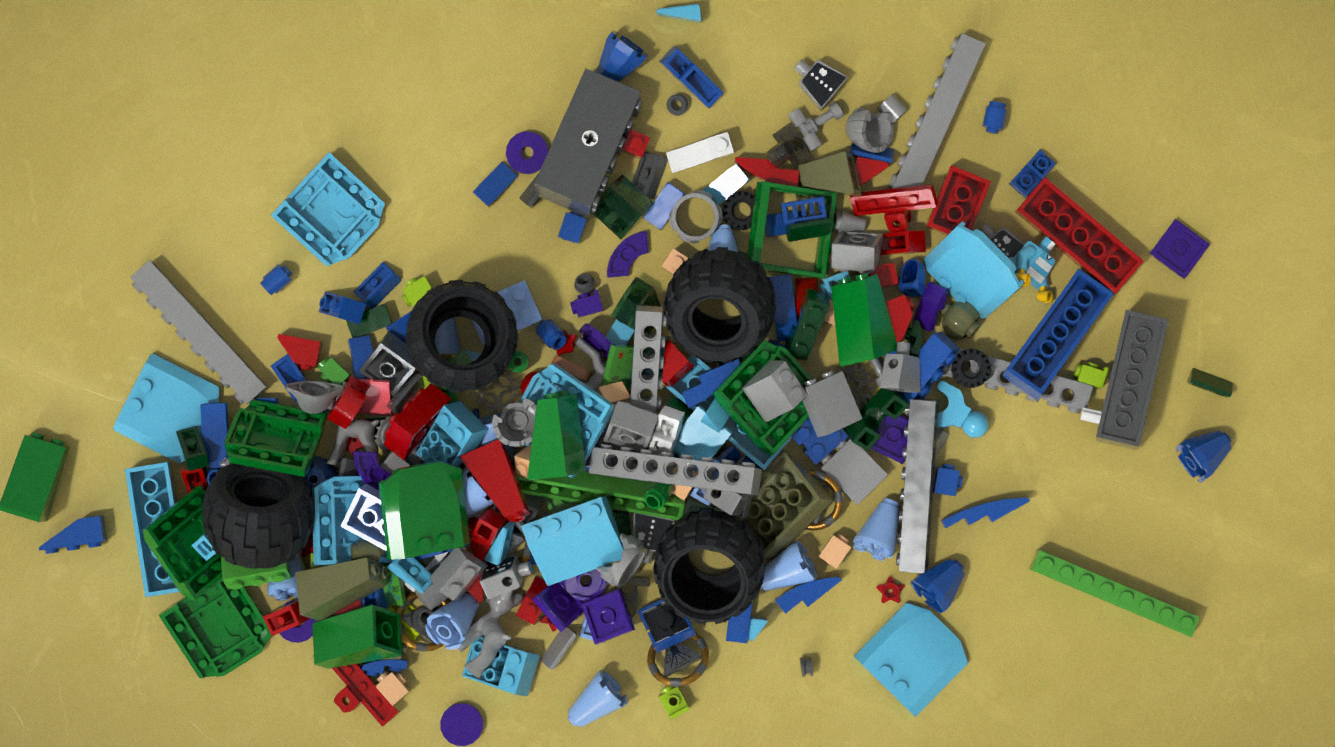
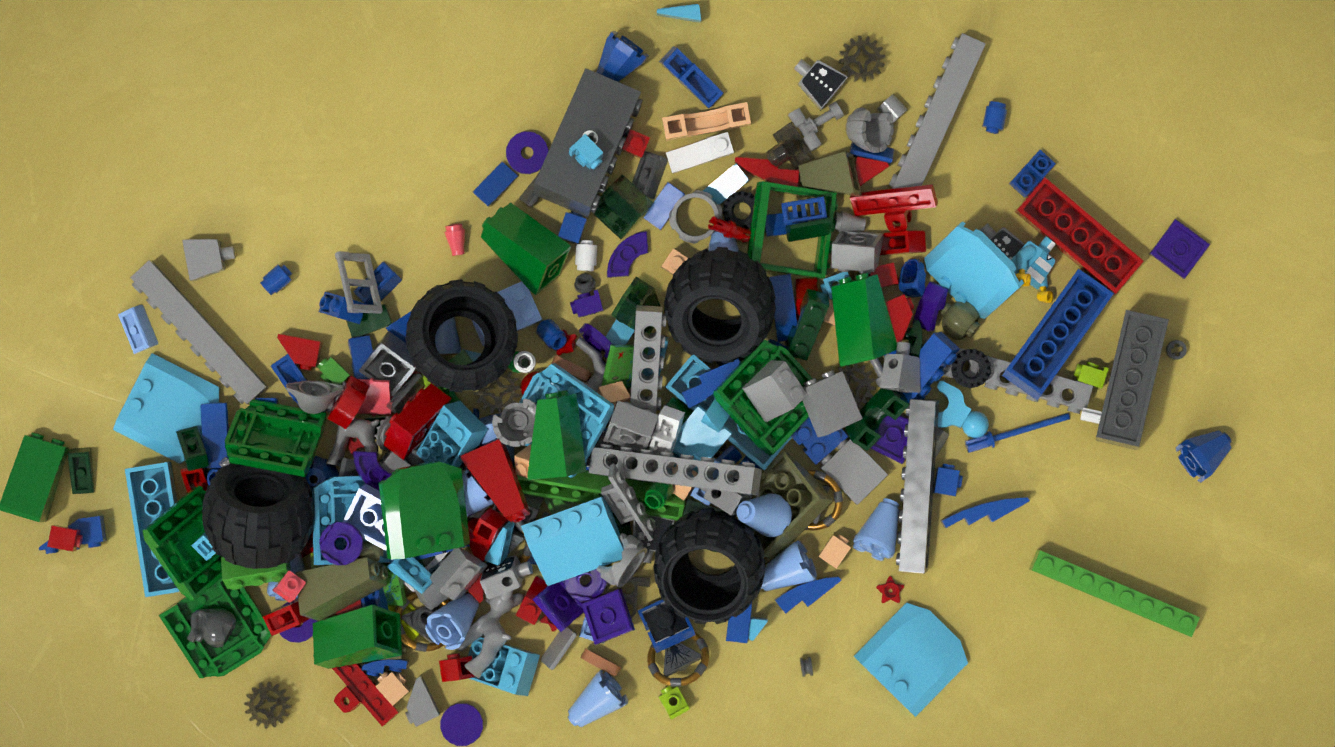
medium azure wedge [271,152,385,266] -> none
lime brick [402,276,432,307] -> none
red slope [662,340,694,387] -> none
dark grey plate [667,94,688,116] -> none
blue cone [910,559,965,613] -> none
red brick [925,165,991,236] -> none
dark green slope [1187,368,1233,398] -> none
none -> red brick [47,525,83,552]
none -> dark green slope [67,447,94,494]
none -> light blue slope [118,305,158,354]
none -> light grey torso [182,239,236,281]
none -> dark grey piece [187,608,237,647]
none -> clear smoke gear [244,681,292,729]
none -> coral bracket [272,571,306,603]
none -> dark purple tile [319,522,363,565]
none -> light grey window [335,251,383,314]
none -> light grey slope [405,675,440,727]
none -> red brick [439,653,475,682]
none -> coral cone [444,223,465,256]
none -> green slope [481,202,571,295]
none -> white brick [514,351,536,373]
none -> medium azure brick [569,134,603,170]
none -> white brick [575,240,597,271]
none -> nougat beam [580,648,621,676]
none -> light grey bracket [601,464,656,541]
none -> light nougat arch [662,102,751,141]
none -> red pin [708,216,751,243]
none -> light blue cone [737,494,792,537]
none -> clear smoke gear [838,36,885,83]
none -> blue piece [965,413,1070,453]
none -> dark grey bush [1166,340,1187,360]

